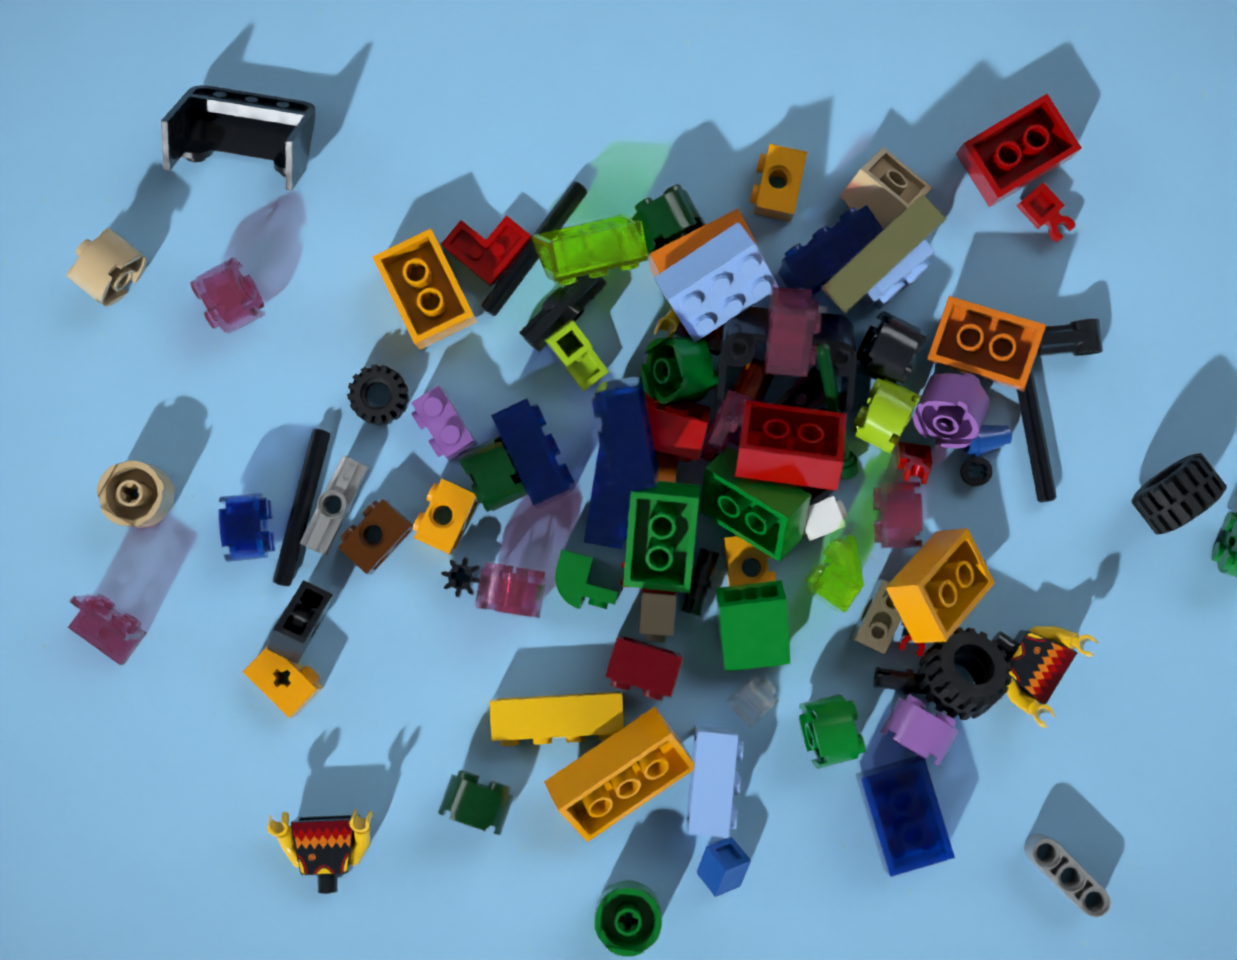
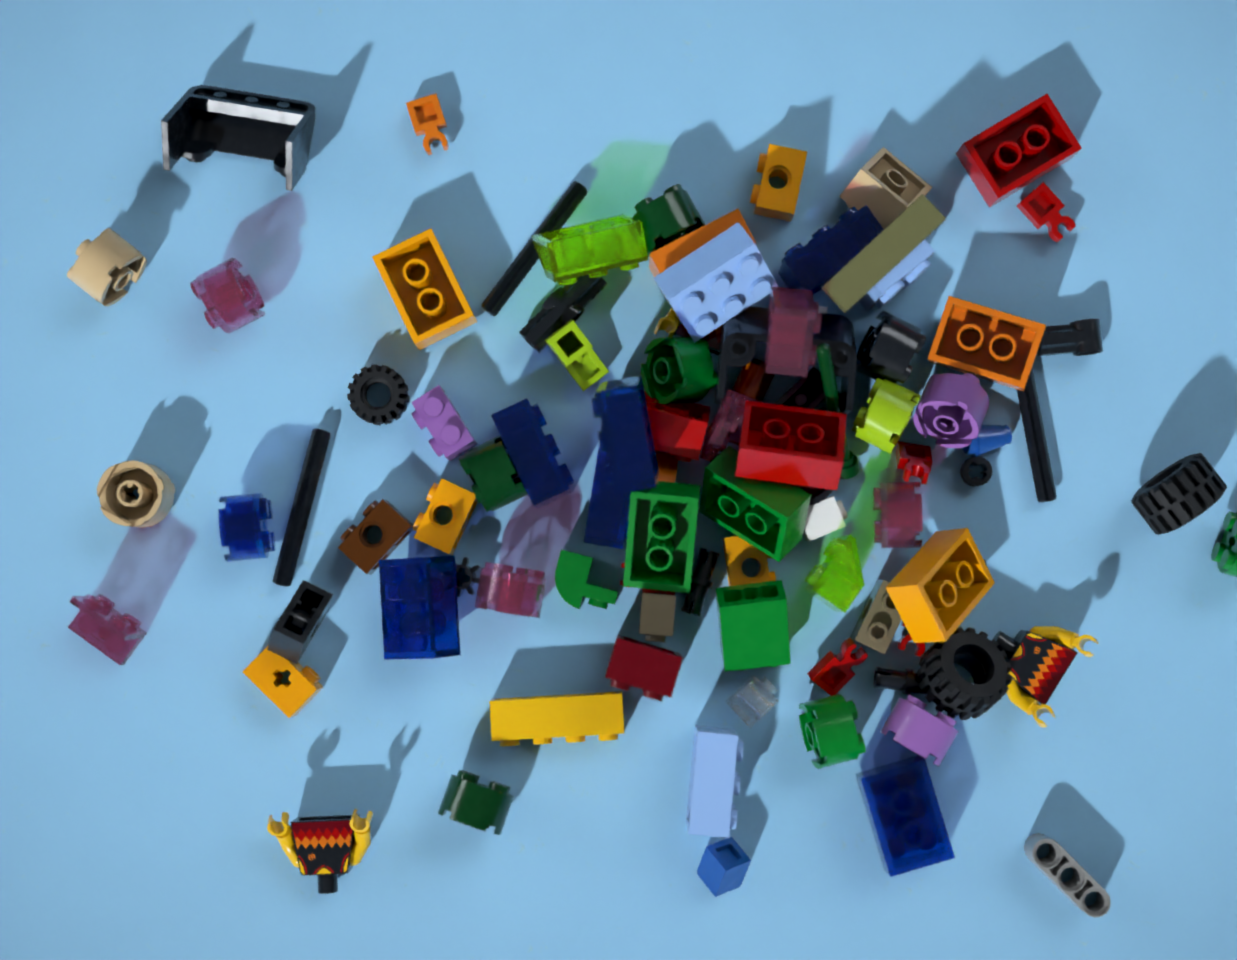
light grey piece [300,455,369,555] -> none
red plate [441,215,532,287] -> none
light orange brick [544,707,695,842] -> none
green brick [594,880,662,957] -> none
none -> clear blue brick [379,555,461,659]
none -> orange plate [406,93,449,155]
none -> red plate [807,638,868,696]

